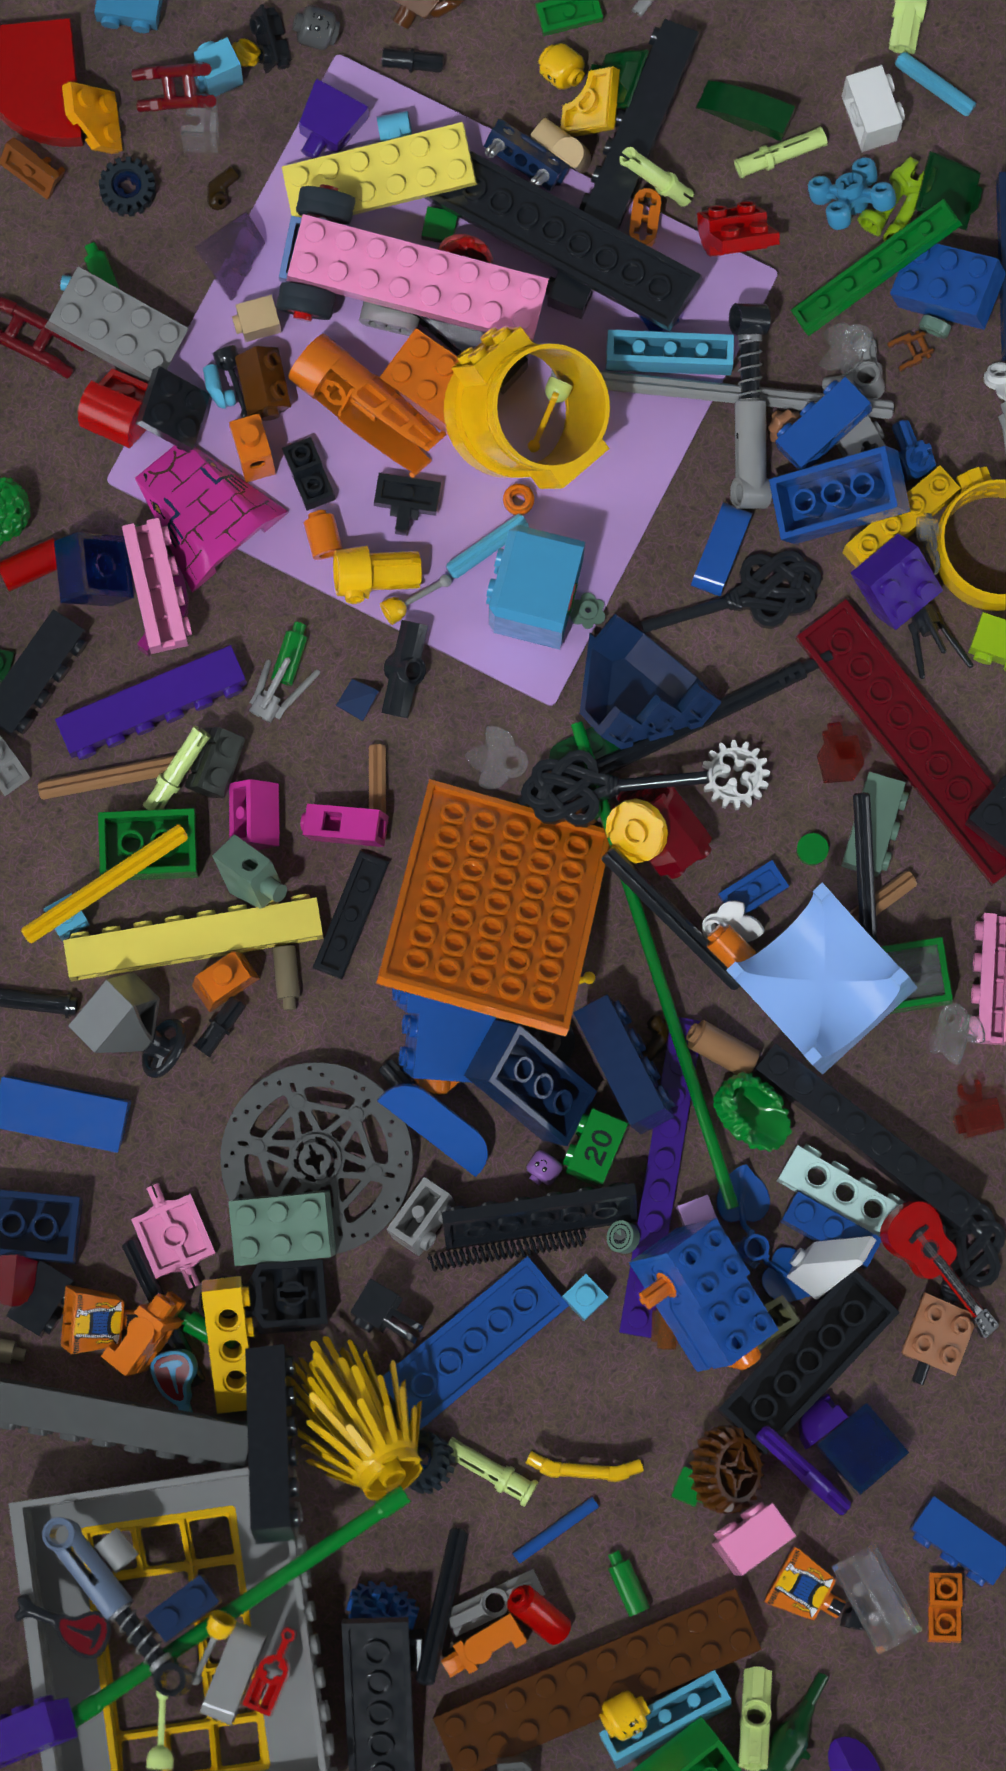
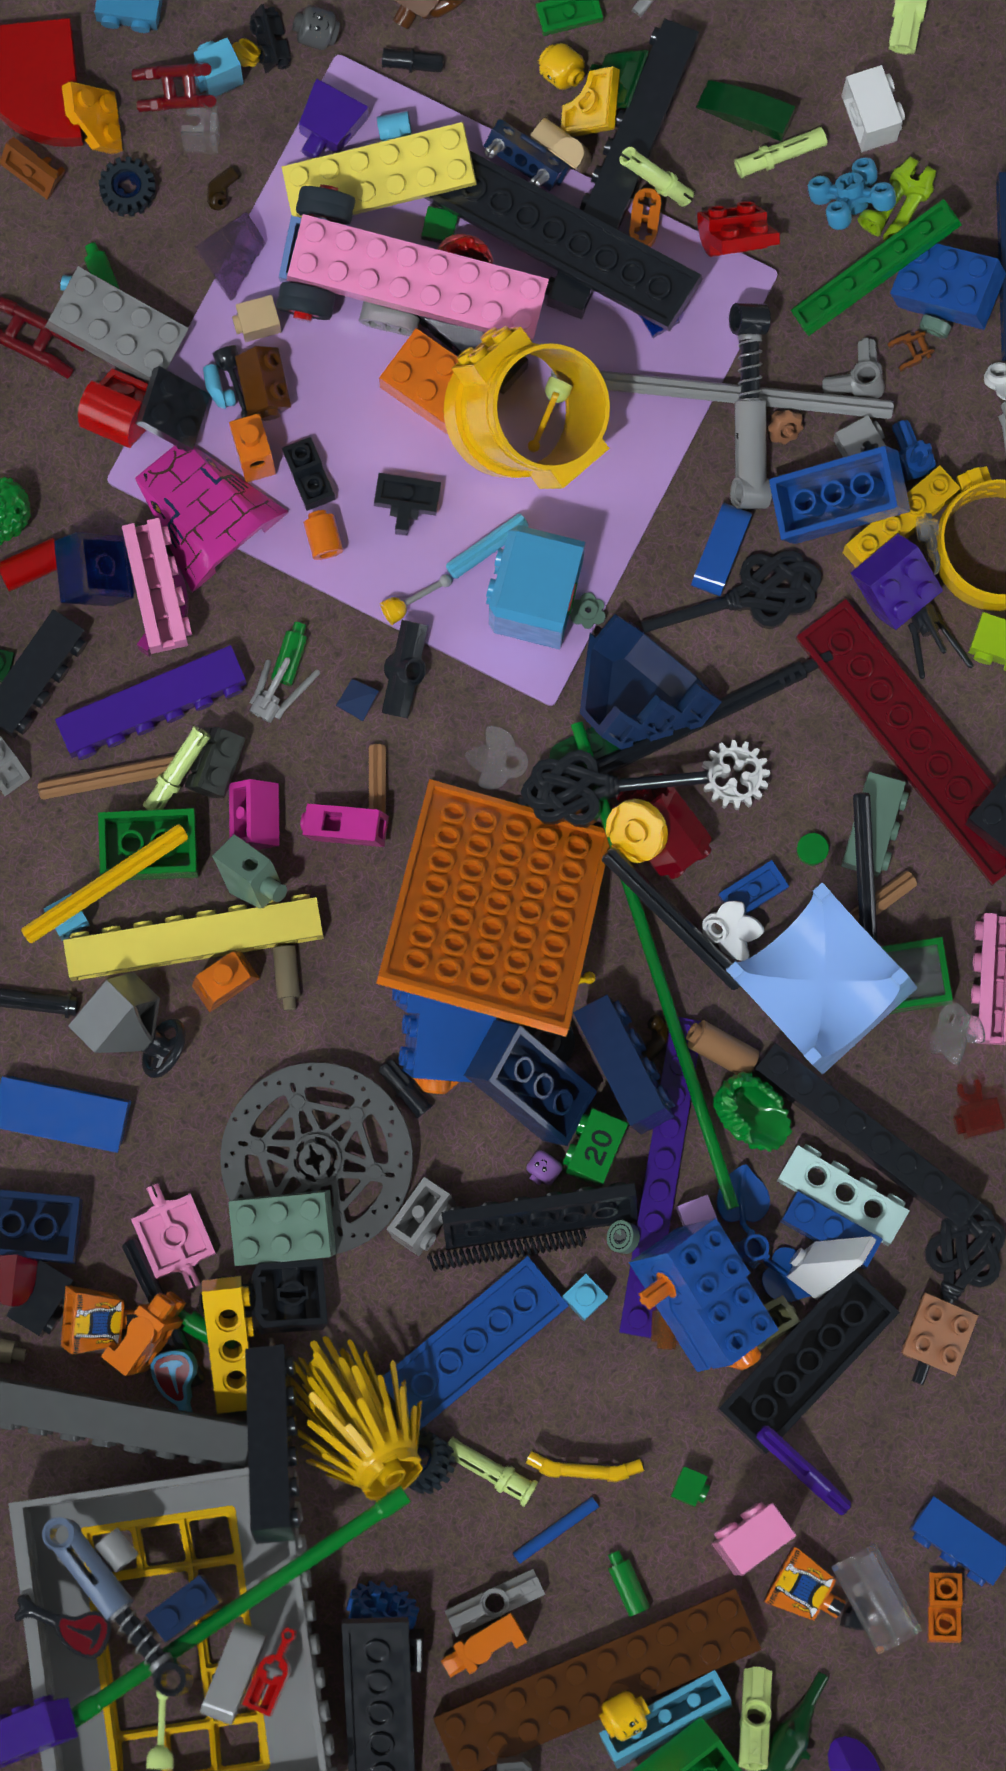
yellow hinge [192,1610,236,1685] -> none
black axle [193,997,245,1057] -> none
orange piece [288,333,446,478] -> none
black tile [313,851,389,980] -> none
yellow piece [333,545,422,604] -> none
black brick [350,1278,424,1344] -> none
blue brick [377,1083,488,1177] -> none
black axle [416,1528,468,1686] -> none
orange plate [503,484,534,515] -> none
red brick [507,1585,571,1645] -> none
medium azure brick [606,330,734,375] -> none
reddish brown gear [689,1425,765,1514] -> none
orange brick [707,924,756,968] -> none
blue brick [775,377,872,470] -> none
dark purple brick [799,1393,848,1450] -> none
clear blue brick [815,1403,909,1496] -> none
clear red brick [817,722,865,783] -> none
clear plate [819,323,874,376] -> none
red piece [880,1201,999,1338] -> none
medium azure axle [895,52,976,116] -> none
dark green piece [915,151,983,231] -> none

